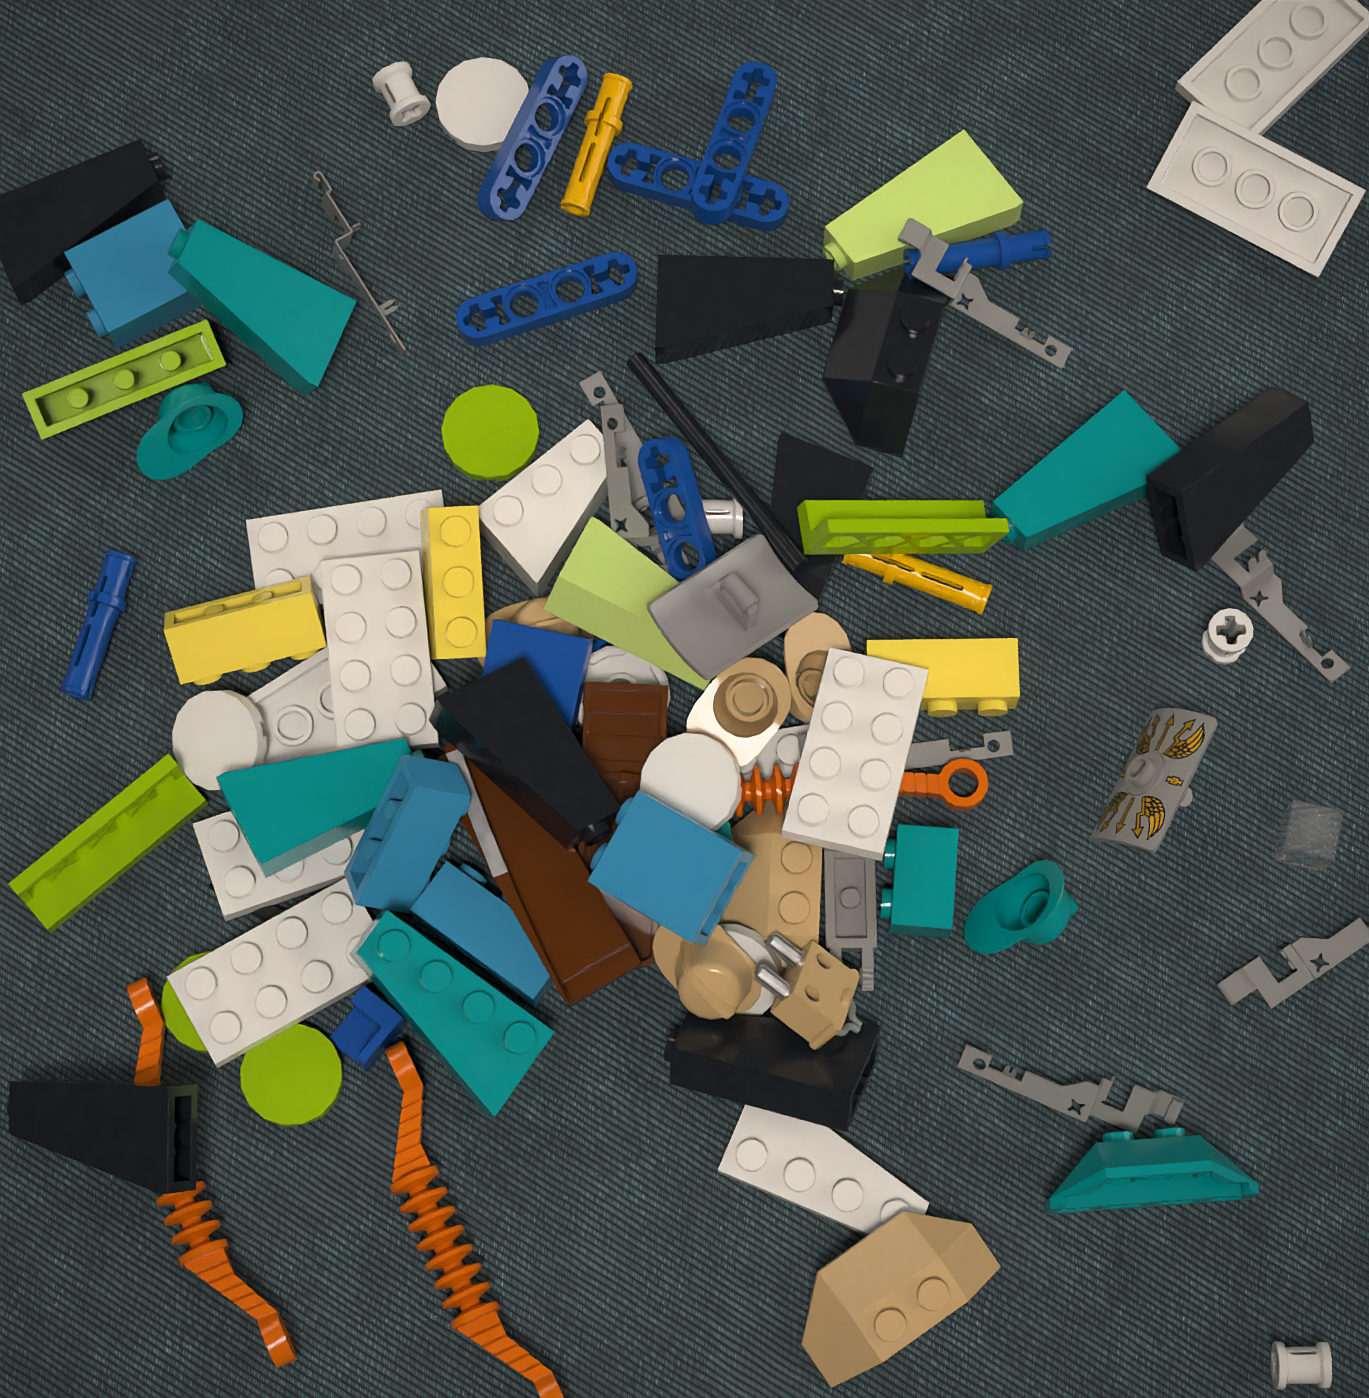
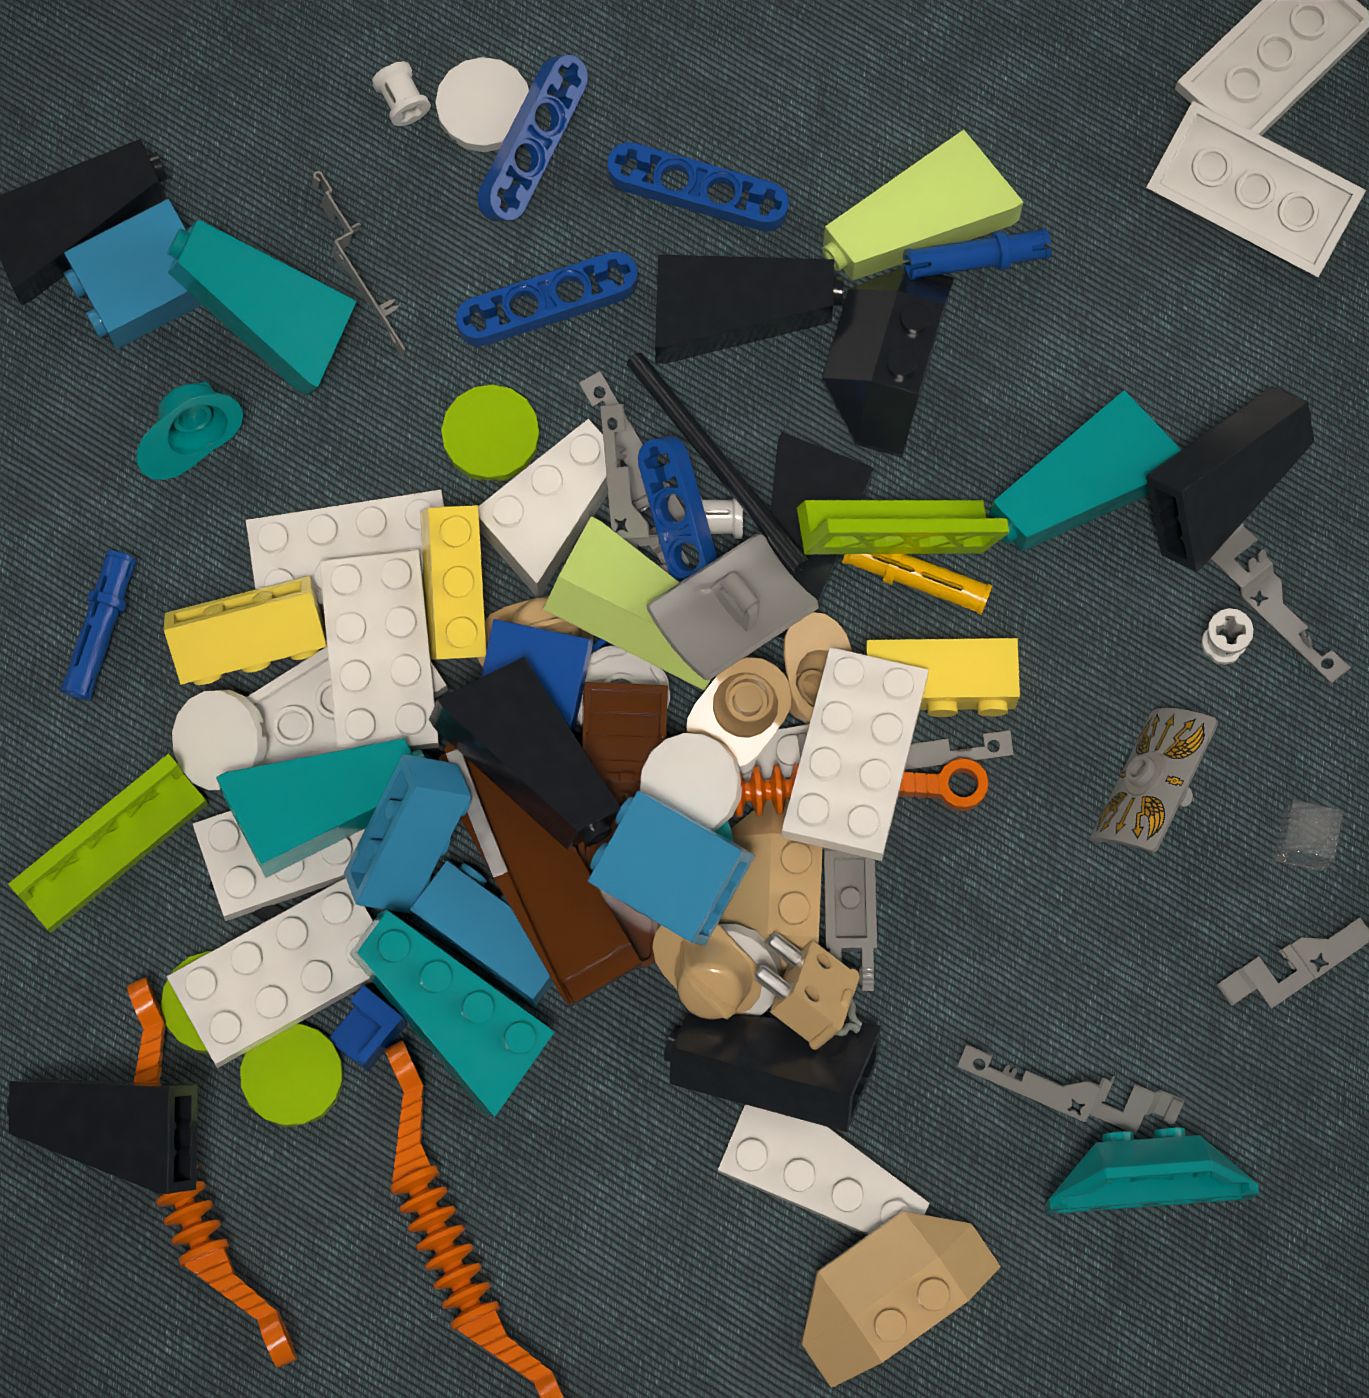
lime brick [22,319,226,440] -> none
yellow pin [560,73,632,217] -> none
blue beam [690,62,777,225] -> none
teal brick [880,824,959,938] -> none
light grey piece [898,218,1072,369] -> none
teal piece [964,859,1078,954] -> none
white bush [1270,1341,1332,1390] -> none

